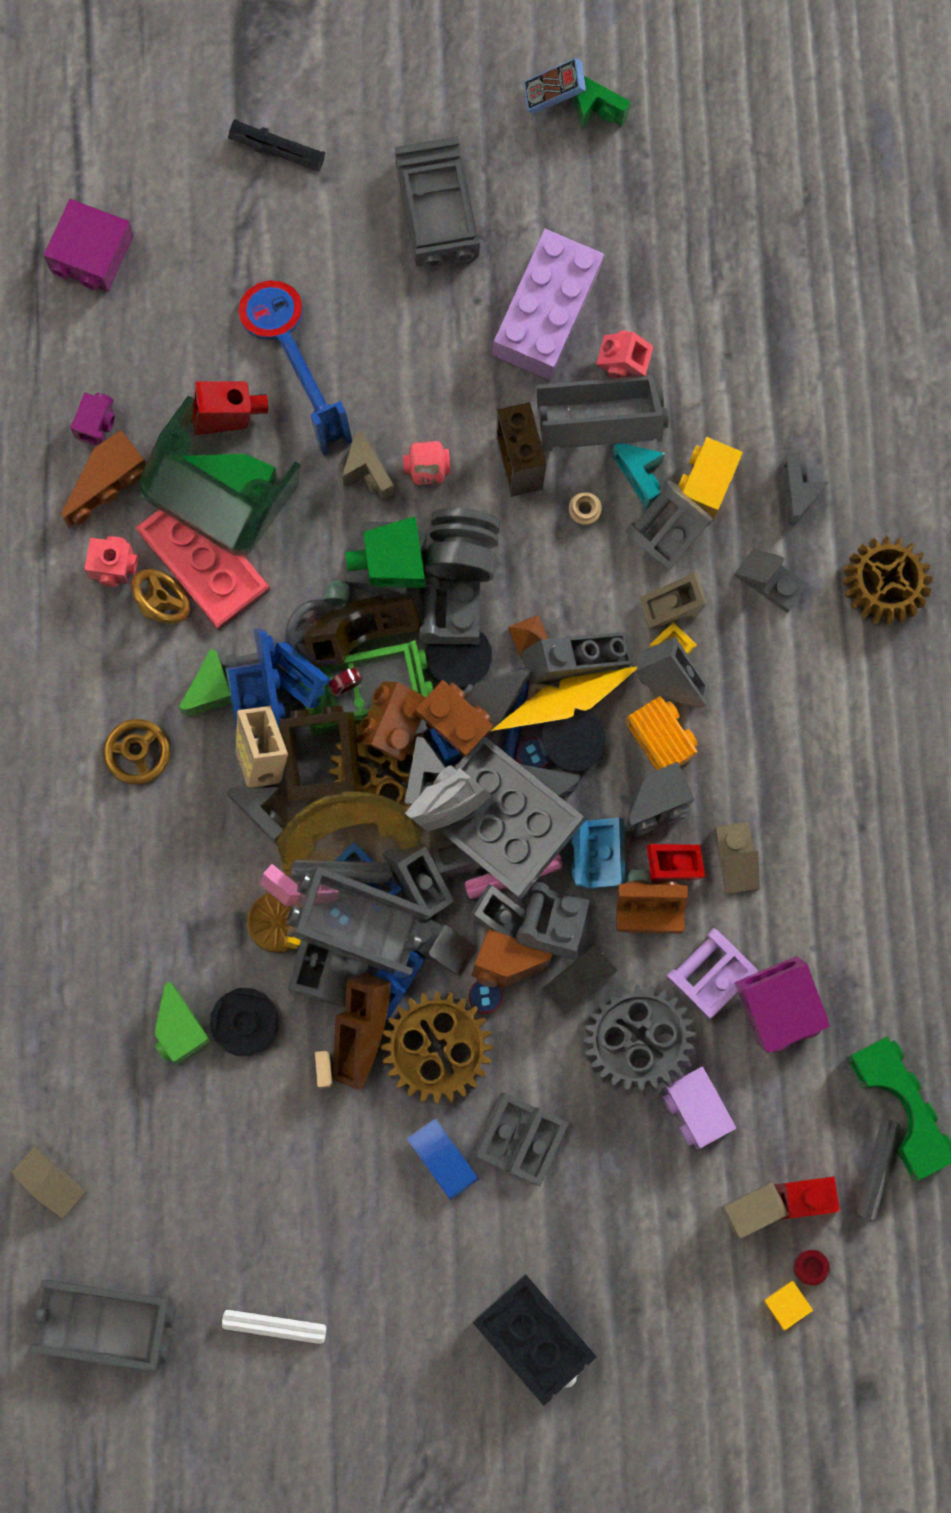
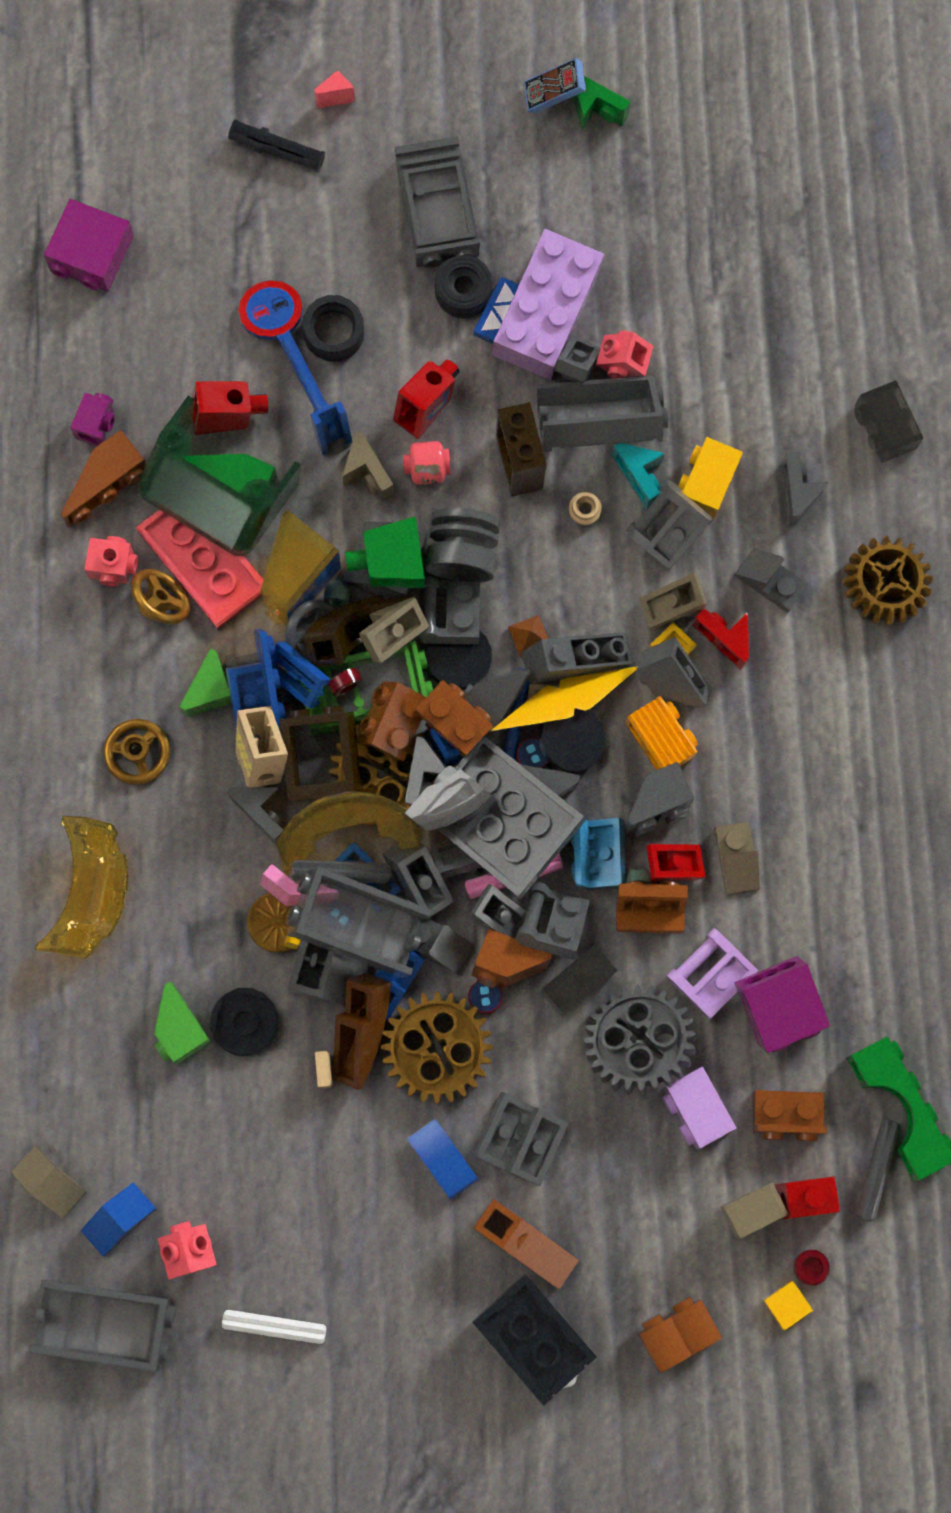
none -> clear yellow windscreen [35,816,129,959]
none -> blue slope [80,1182,157,1257]
none -> coral brick [157,1221,217,1280]
none -> clear yellow slope [260,510,341,626]
none -> black tyre [302,295,364,361]
none -> coral slope [314,71,355,108]
none -> dark tan slope [359,598,429,663]
none -> red torso [393,359,460,440]
none -> black tyre [435,255,493,318]
none -> blue tile [473,276,519,344]
none -> dark orange slope [473,1199,579,1289]
none -> dark grey slope [554,336,600,383]
none -> dark orange brick [638,1297,722,1373]
none -> red slope [692,608,749,670]
none -> dark orange bracket [753,1090,827,1141]
none -> clear smoke brick [854,380,923,463]

